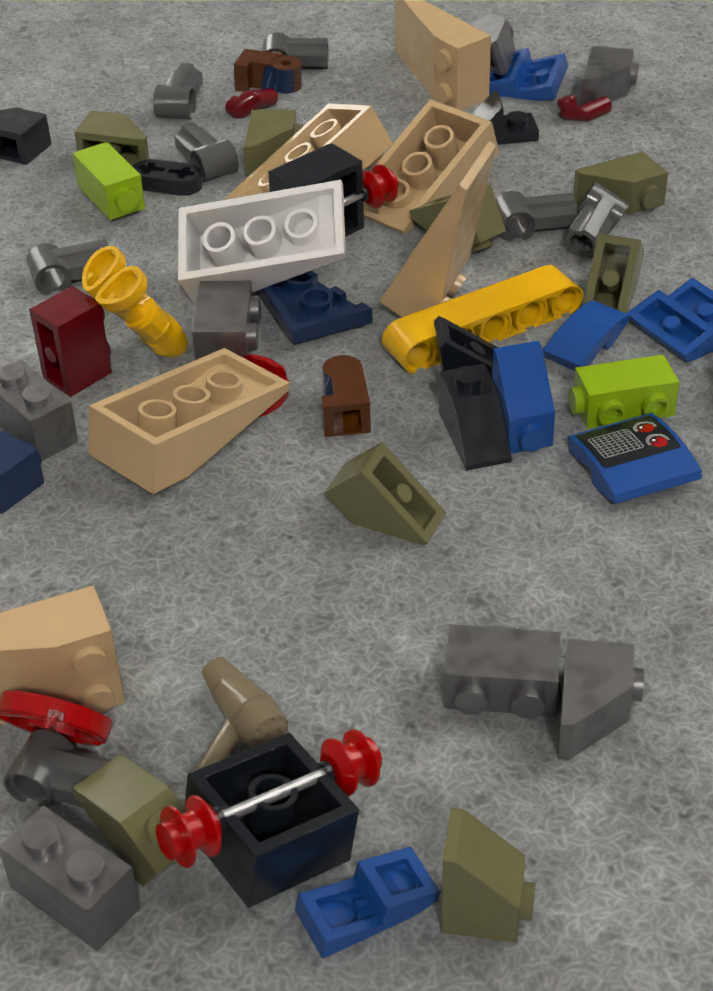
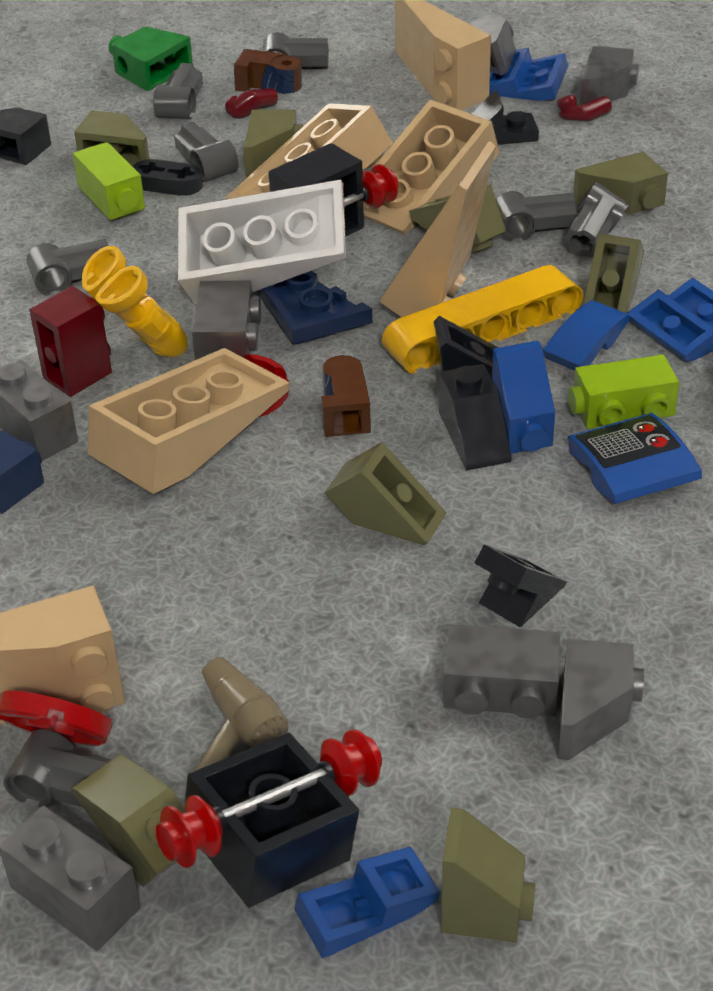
none -> green torso [108,27,193,91]
none -> black slope [474,544,567,627]

